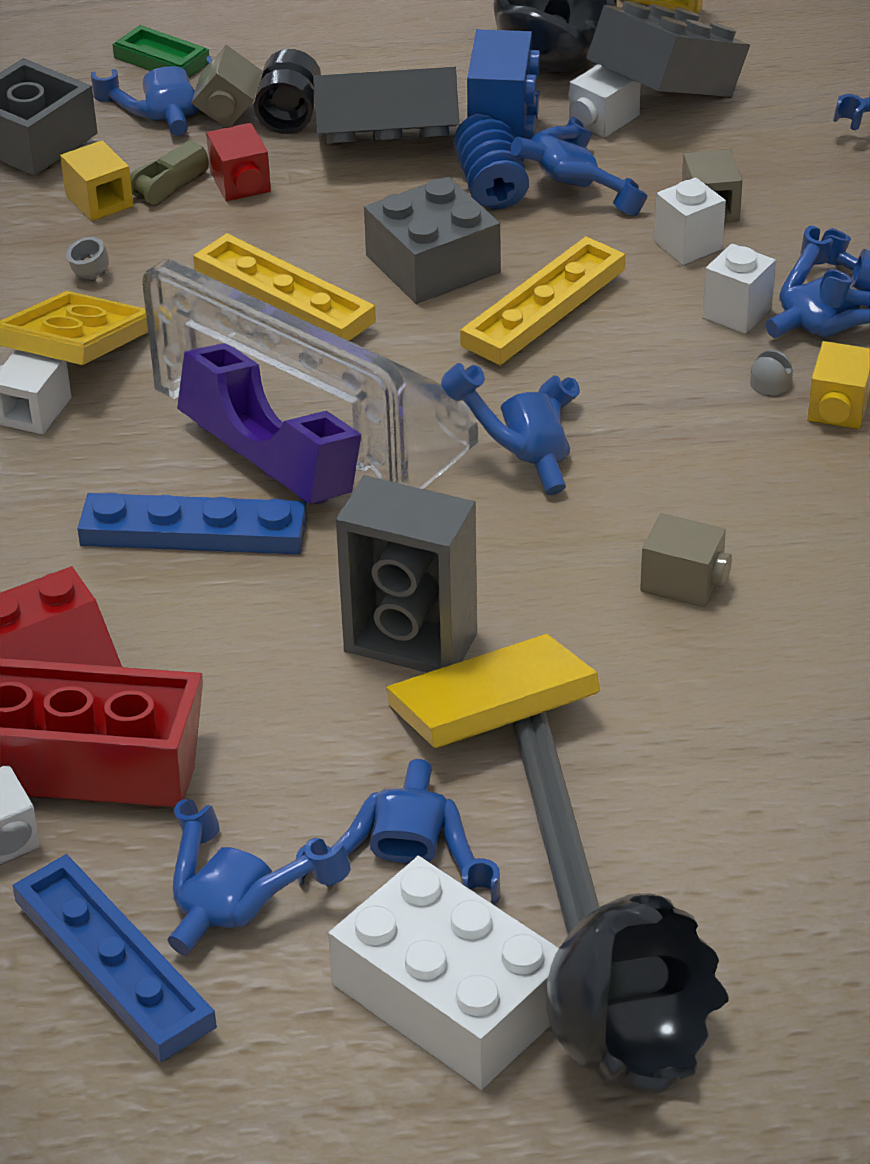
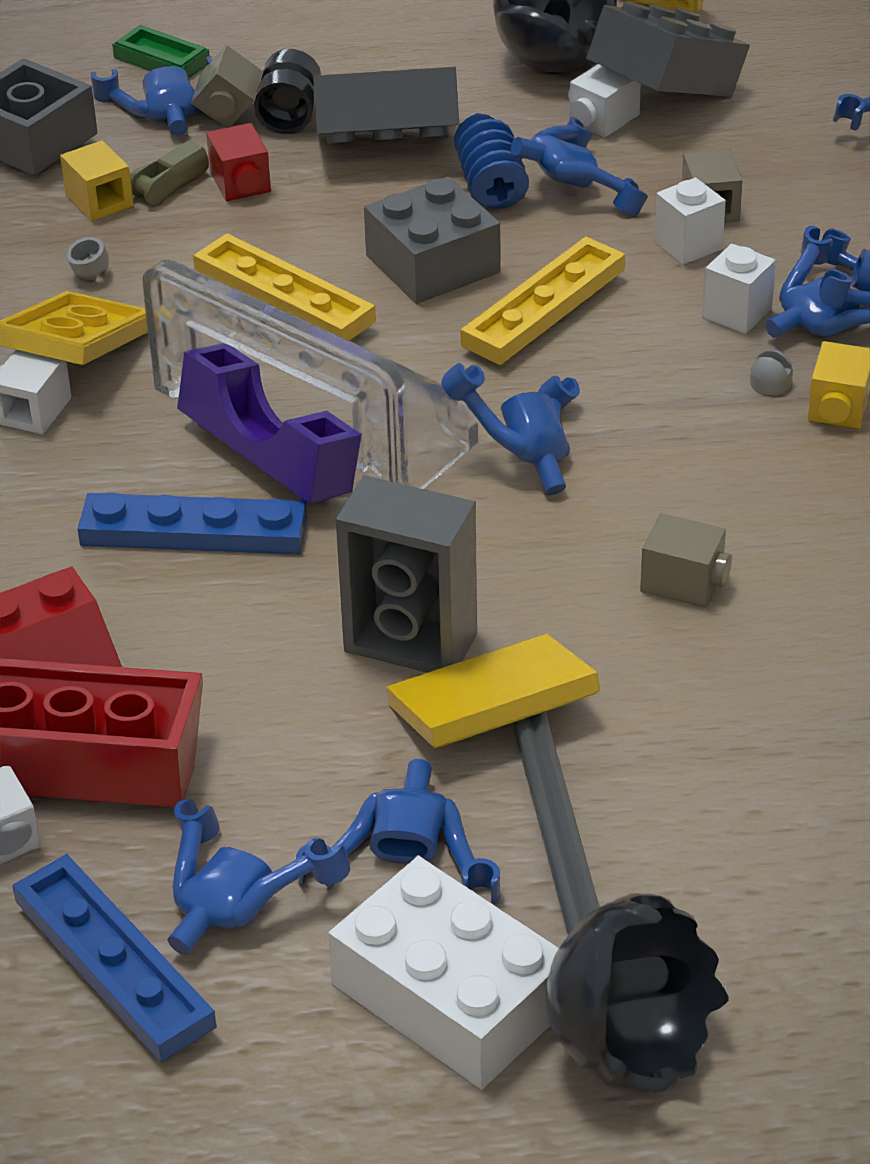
blue brick [467,29,540,162] -> none

